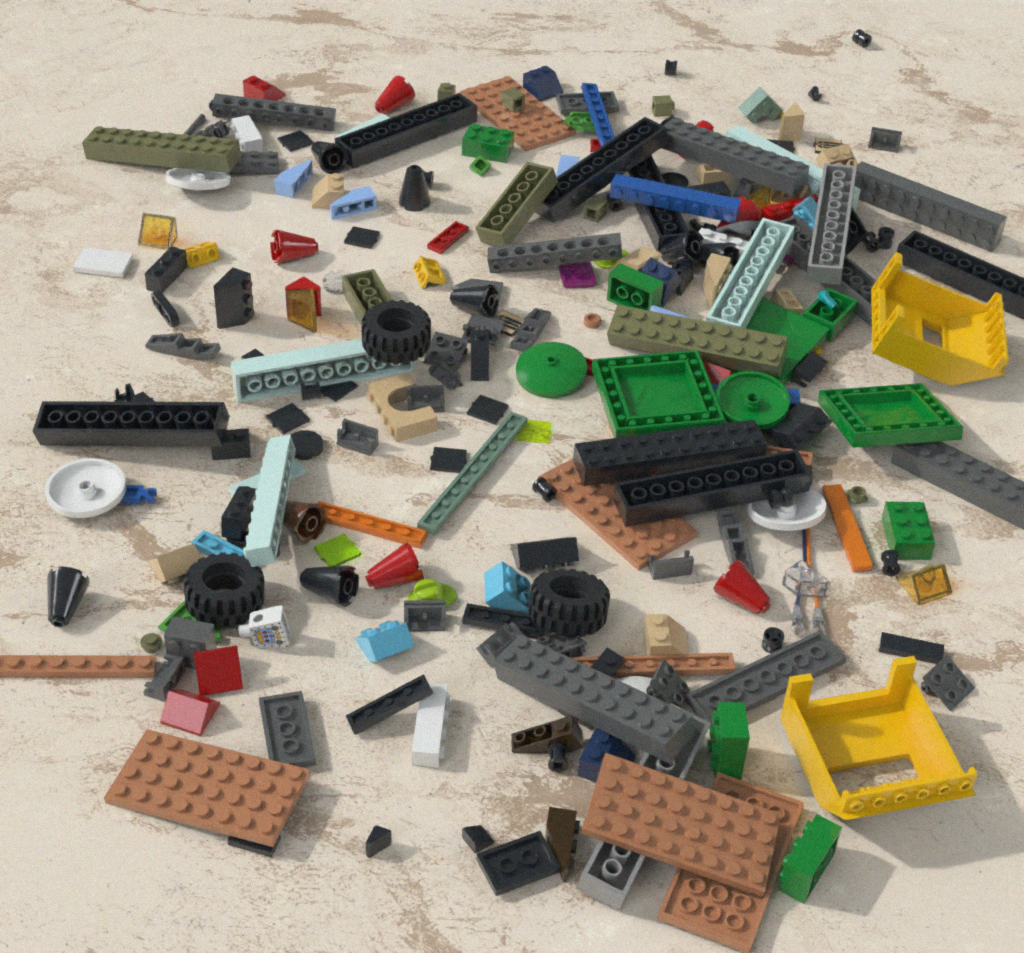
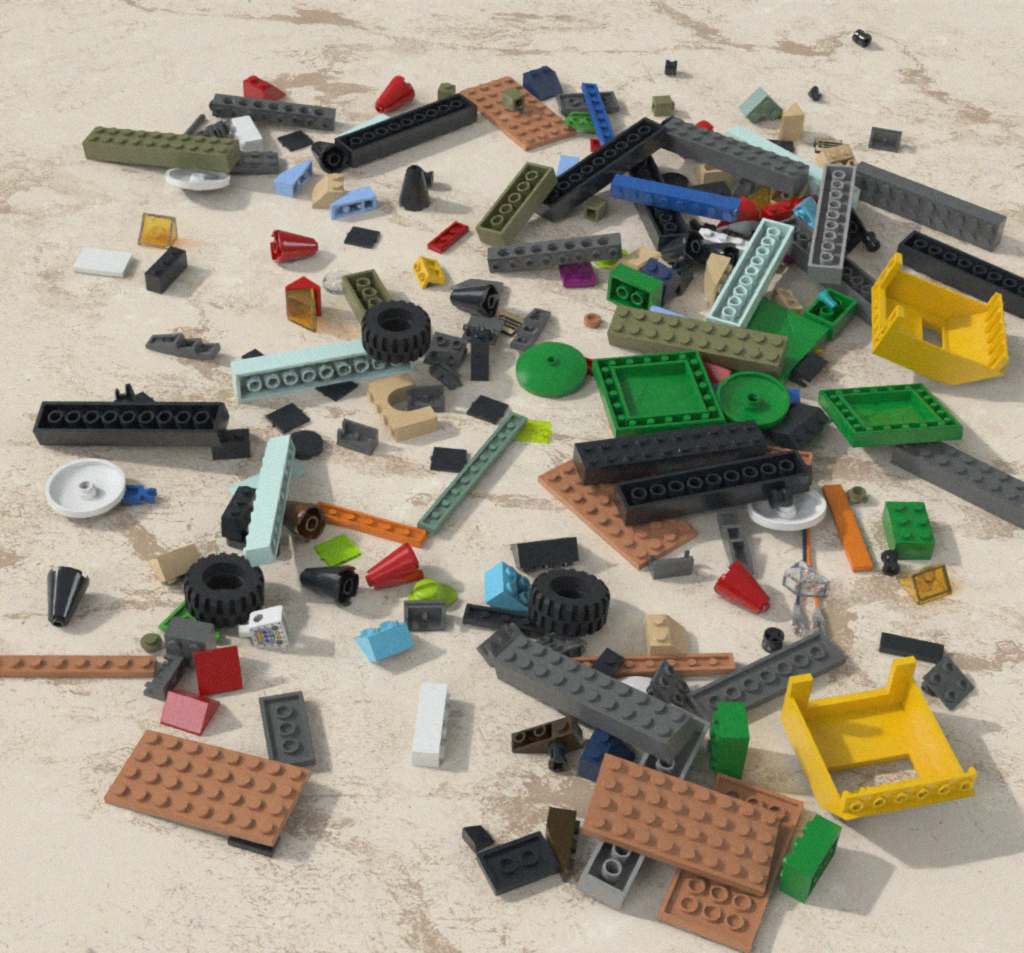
black beam [151,291,180,327] -> none
yellow bracket [183,241,220,268] -> none
medium azure plate [191,530,244,556] -> none
black slope [213,267,255,329] -> none
black bush [301,382,321,400] -> none
black plate [346,674,433,735] -> none
black slope [366,825,392,858] -> none
green brick [462,124,515,163] -> none
bright green slope [469,155,491,176] -> none
black bush [532,477,557,502] -> none
black bush [606,193,624,212] -> none
black wheel [877,227,895,249] -> none

